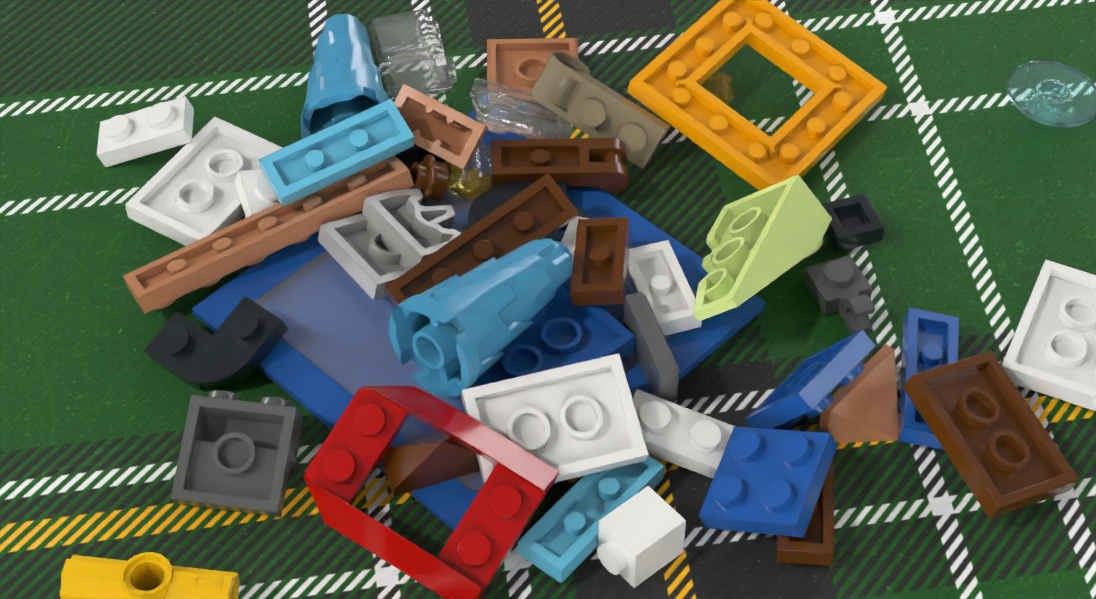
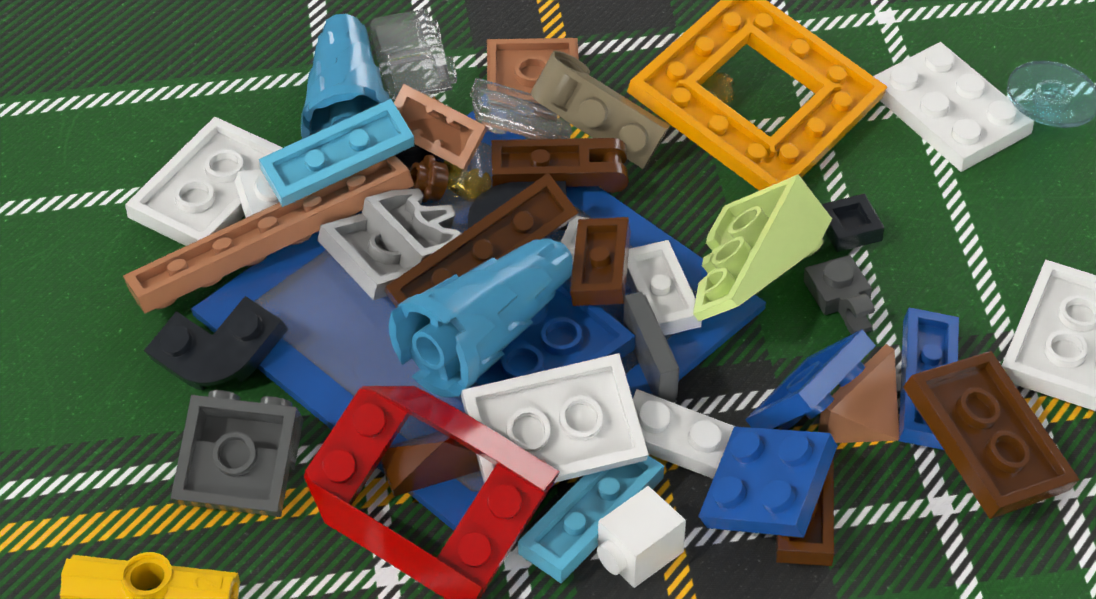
white plate [97,96,194,167] -> none
none -> white plate [873,42,1035,172]

